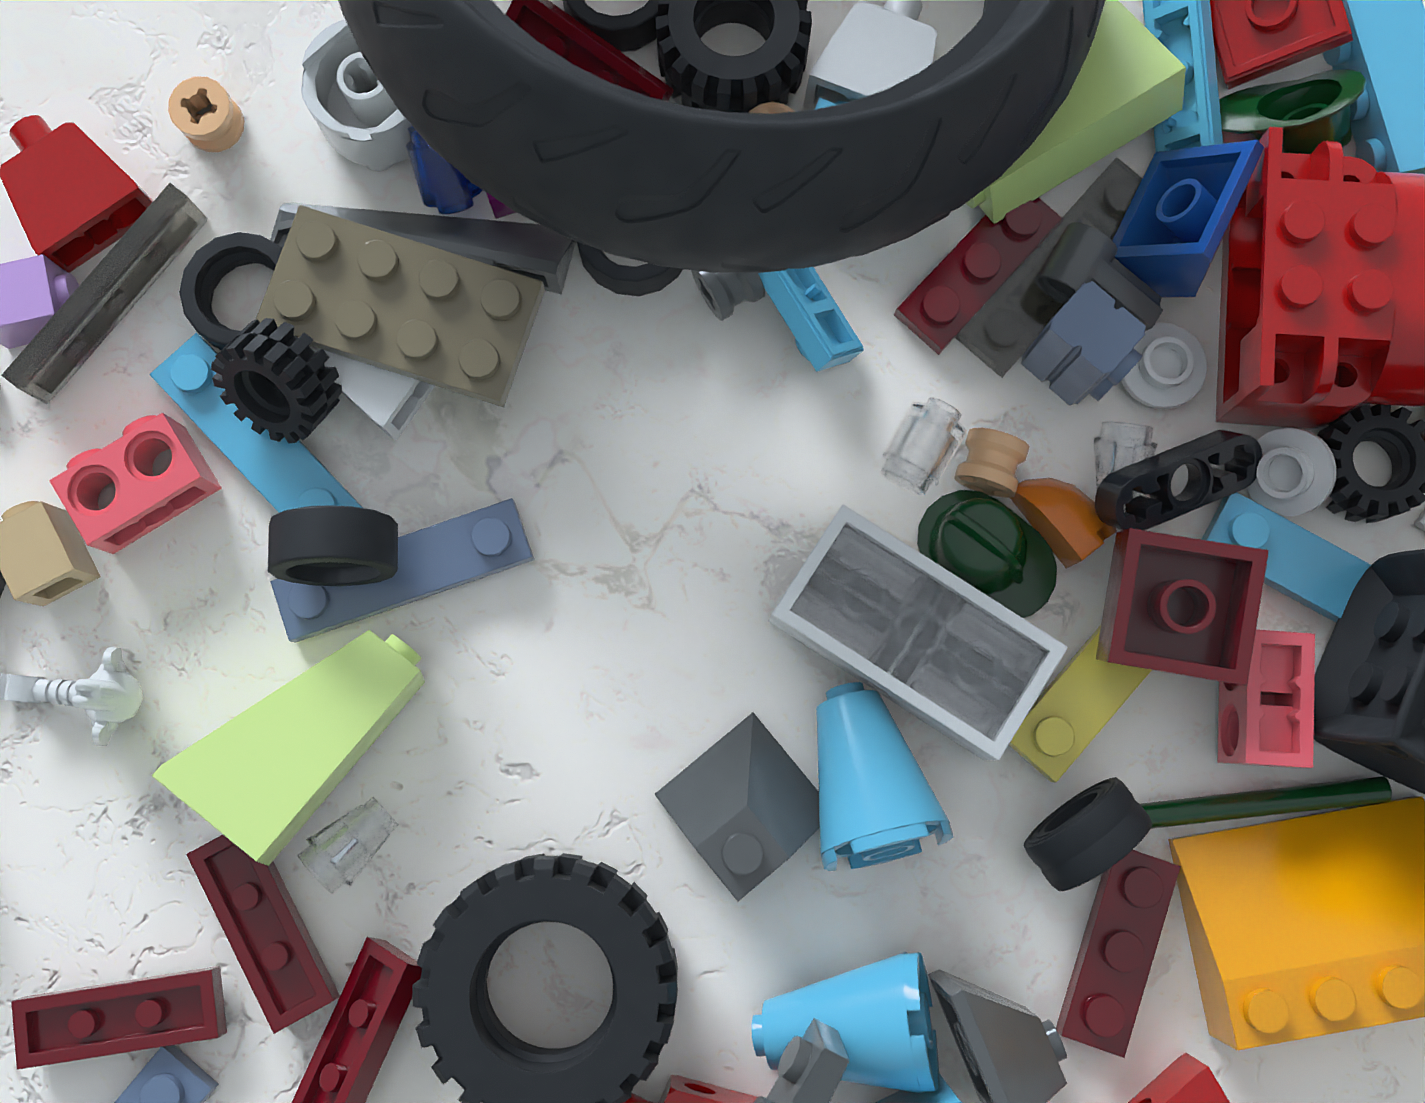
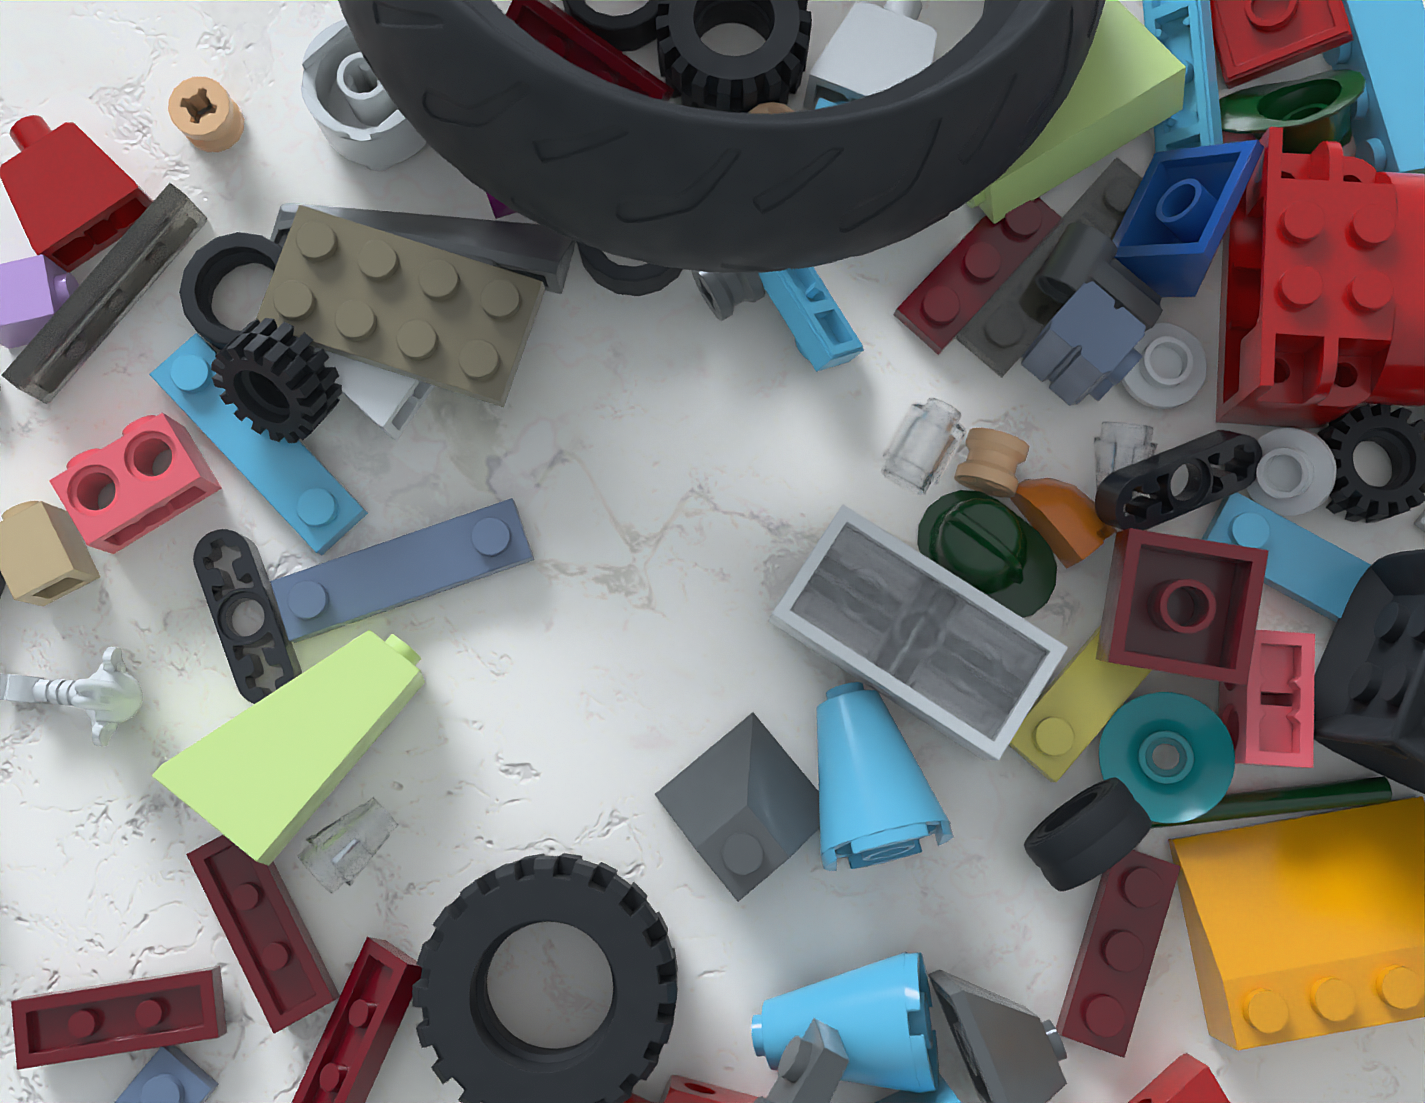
black tyre [268,505,398,586] -> none
clear blue brick [406,126,483,215] -> none
none -> black beam [193,529,302,704]
none -> teal dish [1099,692,1235,823]

